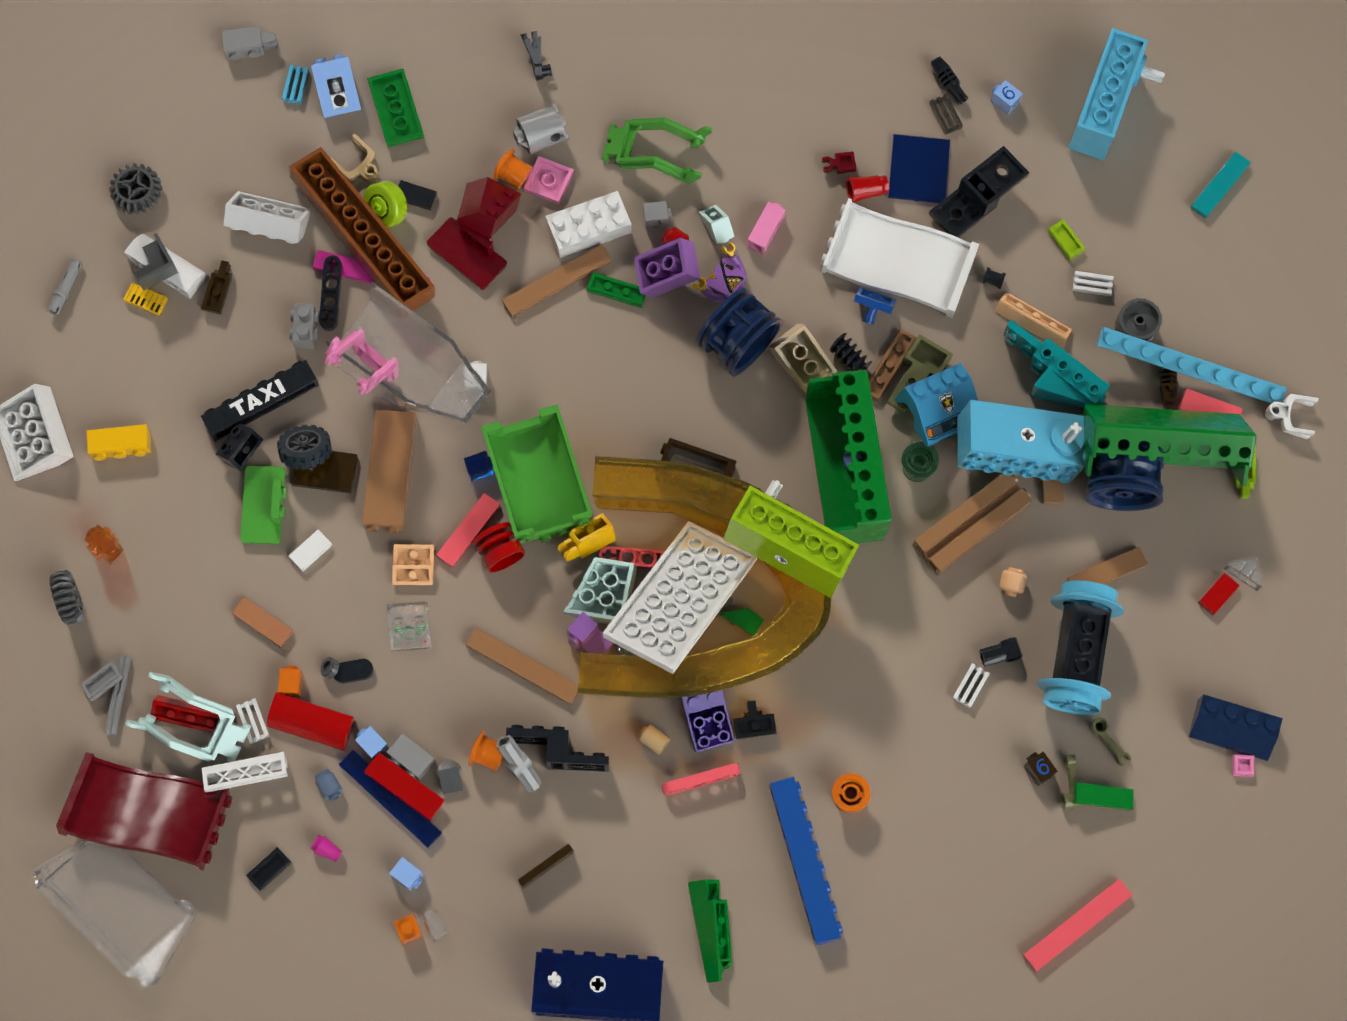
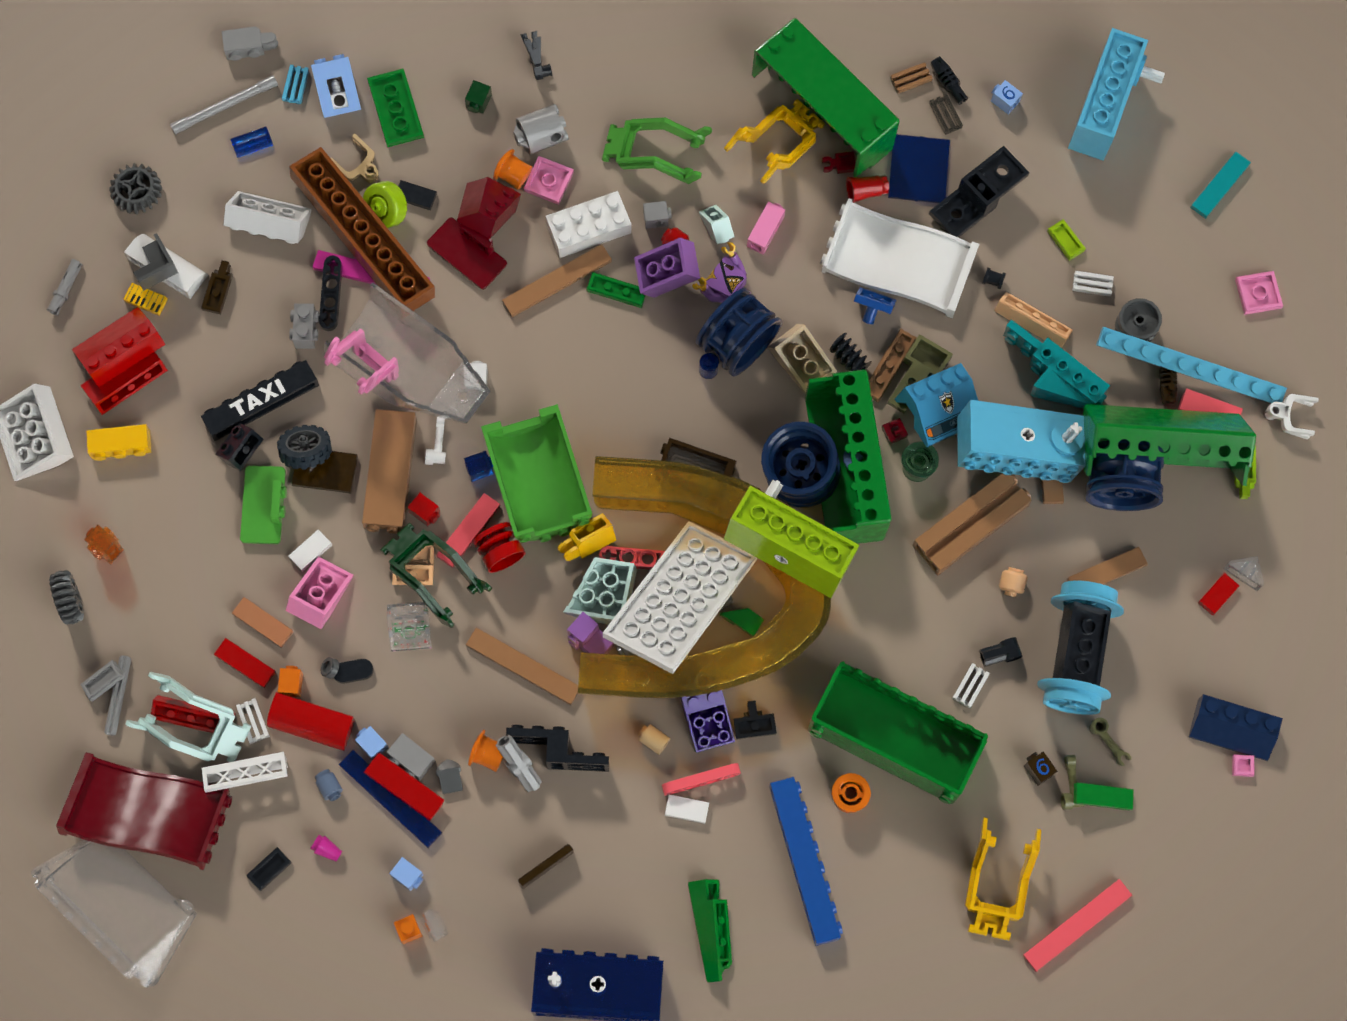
none -> red slope [72,307,166,388]
none -> red brick [80,352,168,415]
none -> light grey piece [170,75,278,135]
none -> red tile [214,638,276,688]
none -> clear blue tile [230,126,273,158]
none -> bright pink slope [286,556,353,629]
none -> dark green piece [380,523,492,628]
none -> red brick [408,492,440,527]
none -> white brick [425,414,446,465]
none -> dark green brick [465,80,492,114]
none -> white tile [665,795,709,824]
none -> clear blue brick [699,353,719,379]
none -> yellow piece [724,99,825,184]
none -> green container [752,18,900,177]
none -> dark blue wheel [761,422,841,508]
none -> green container [808,661,988,805]
none -> dark red tile [882,418,908,444]
none -> medium nougat tile [890,62,933,94]
none -> yellow piece [965,817,1041,941]
none -> bright pink tile [1235,271,1283,315]

